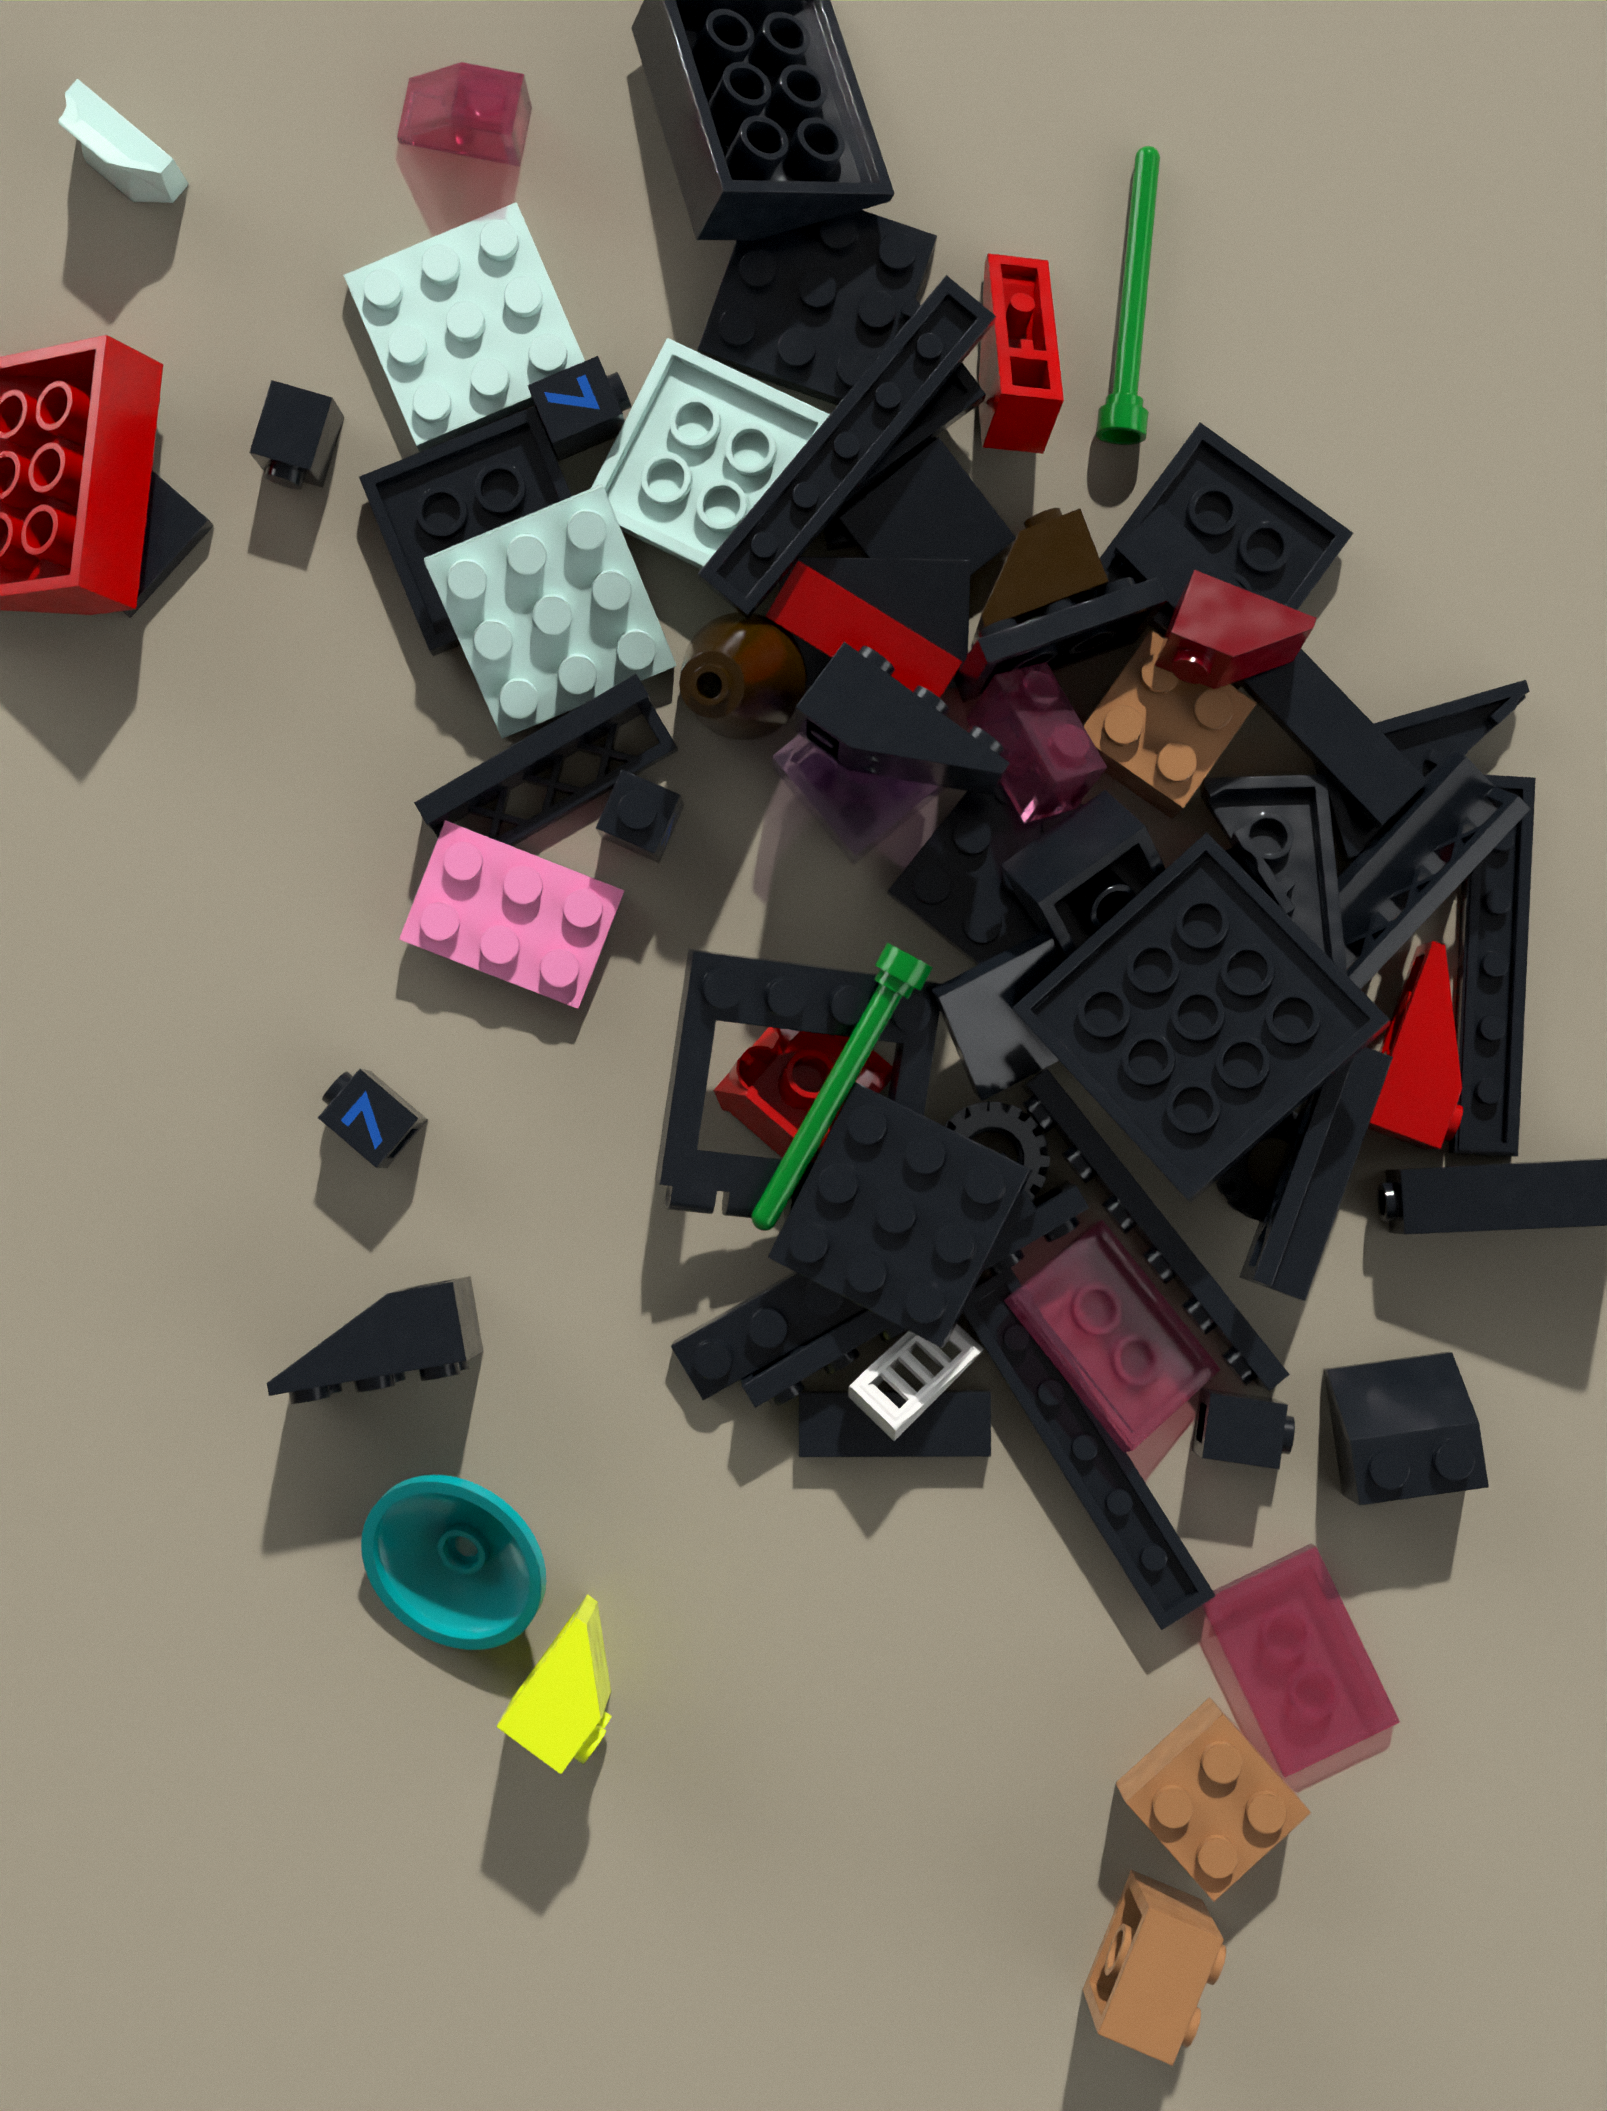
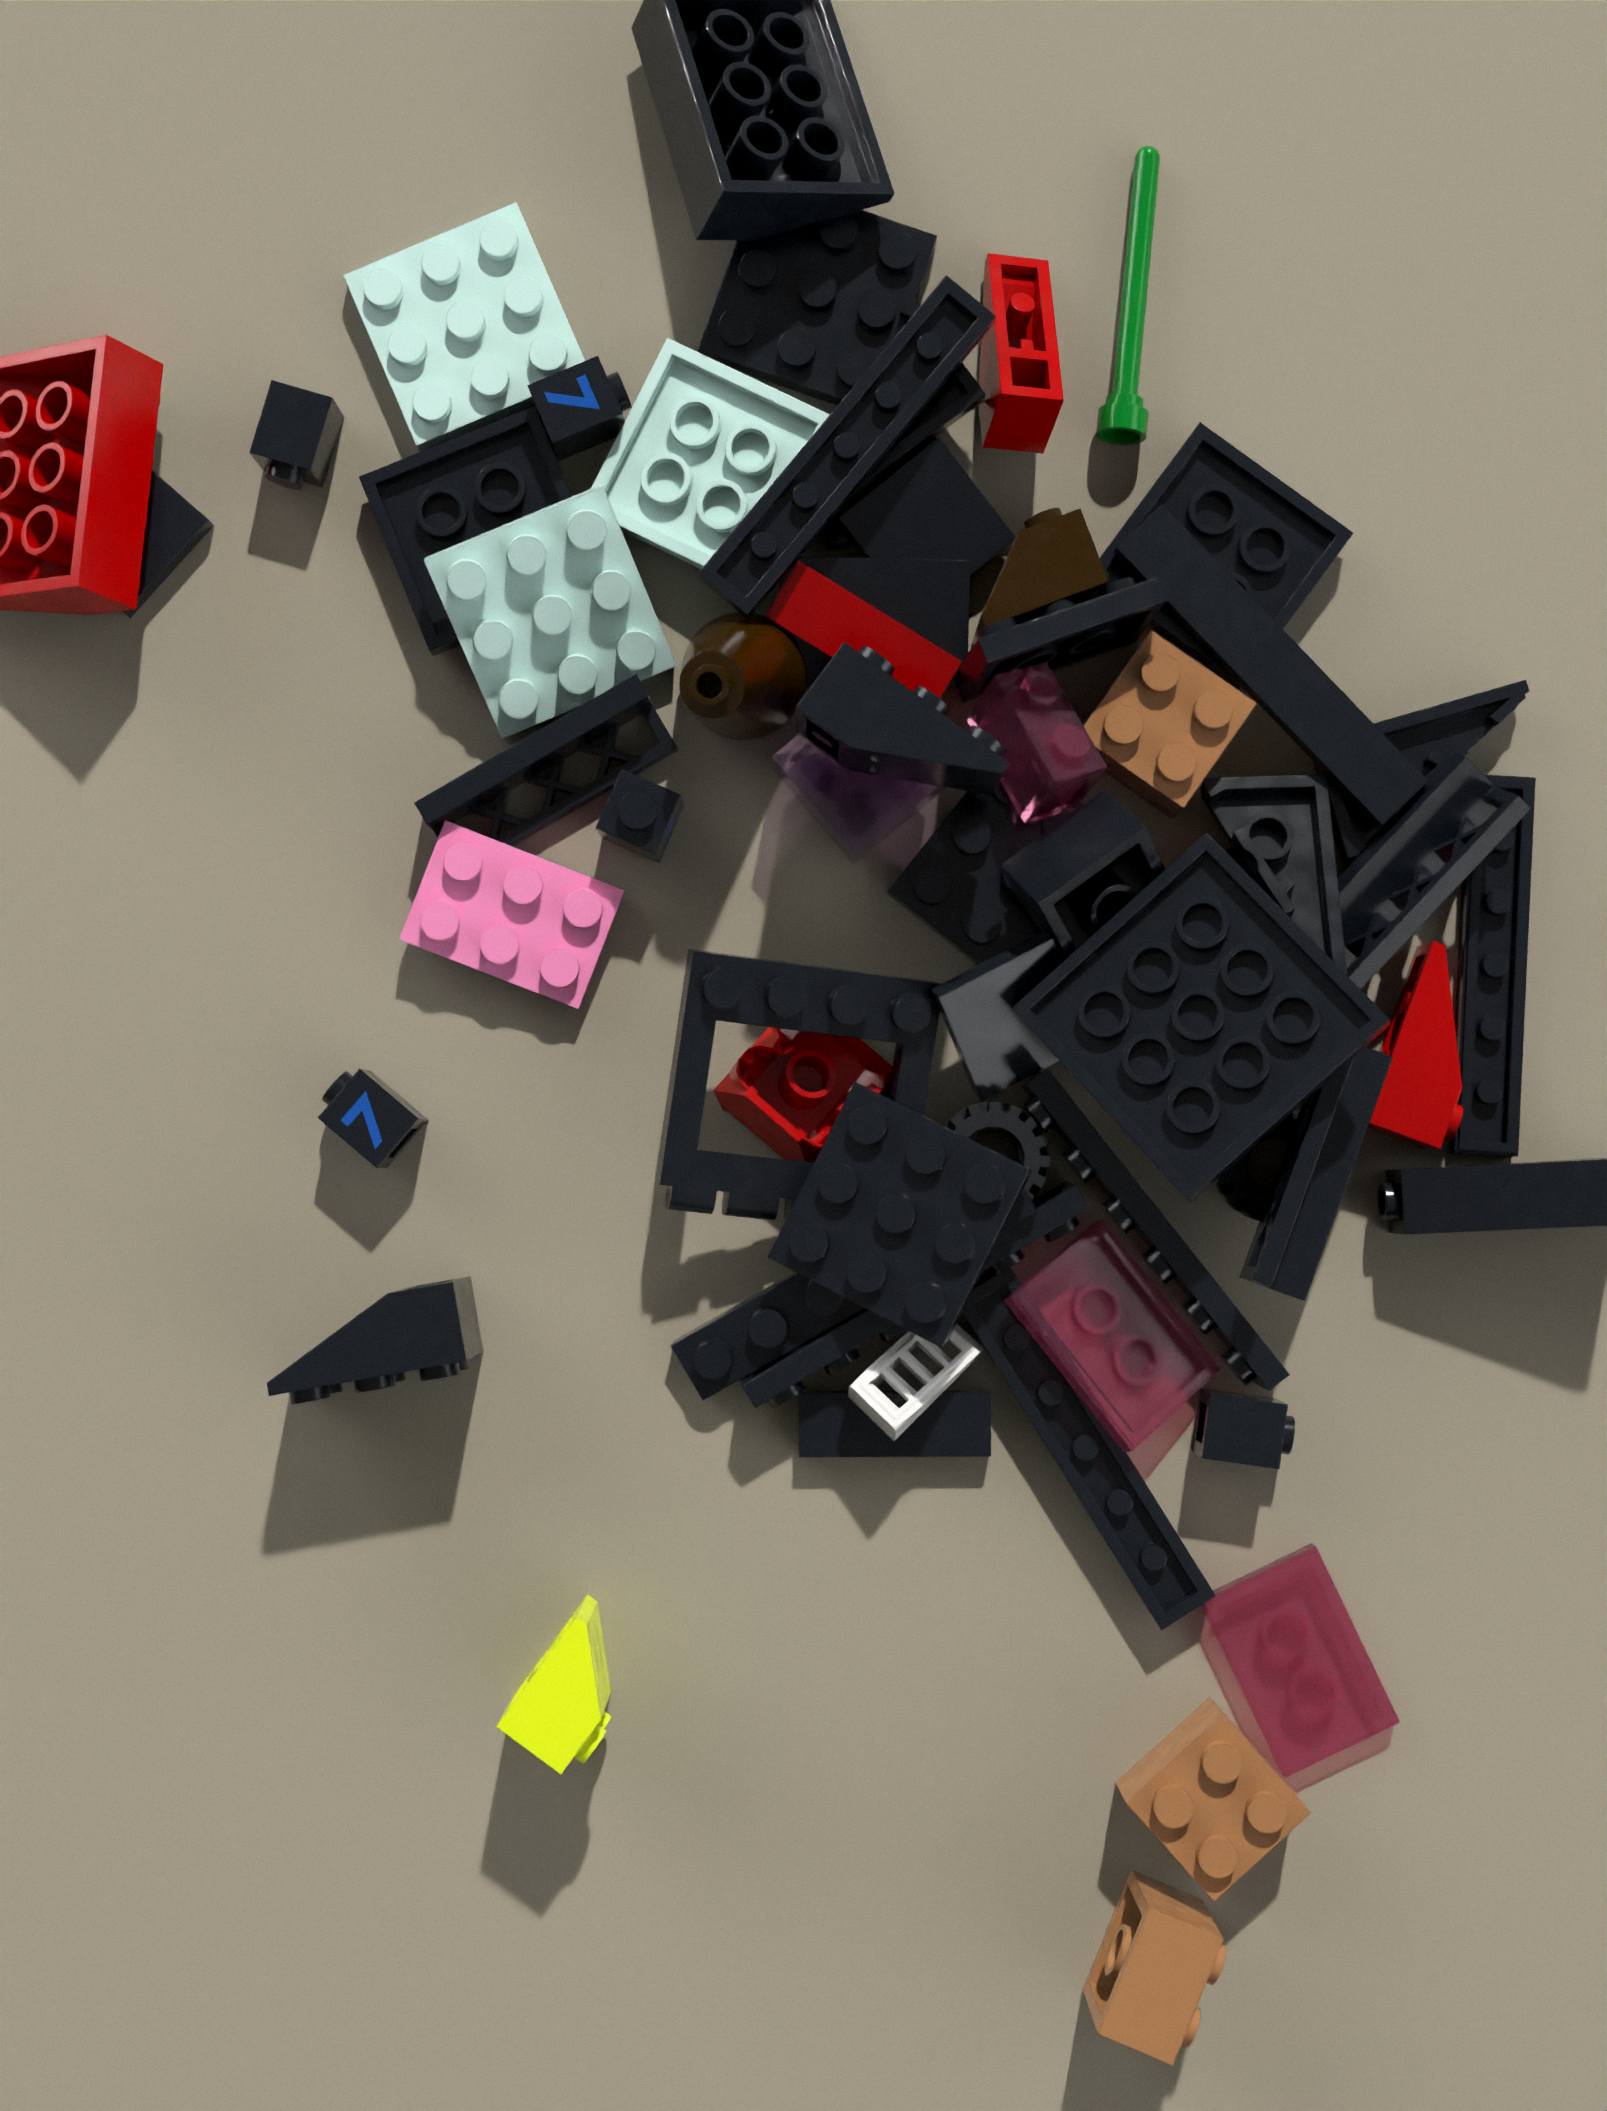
light aqua slope [59,79,189,203] -> none
teal dish [361,1475,547,1650] -> none
clear pink slope [397,62,532,166] -> none
green piece [751,942,933,1231] -> none
dark red slope [1154,570,1317,689] -> none
black slope [1324,1351,1489,1506] -> none

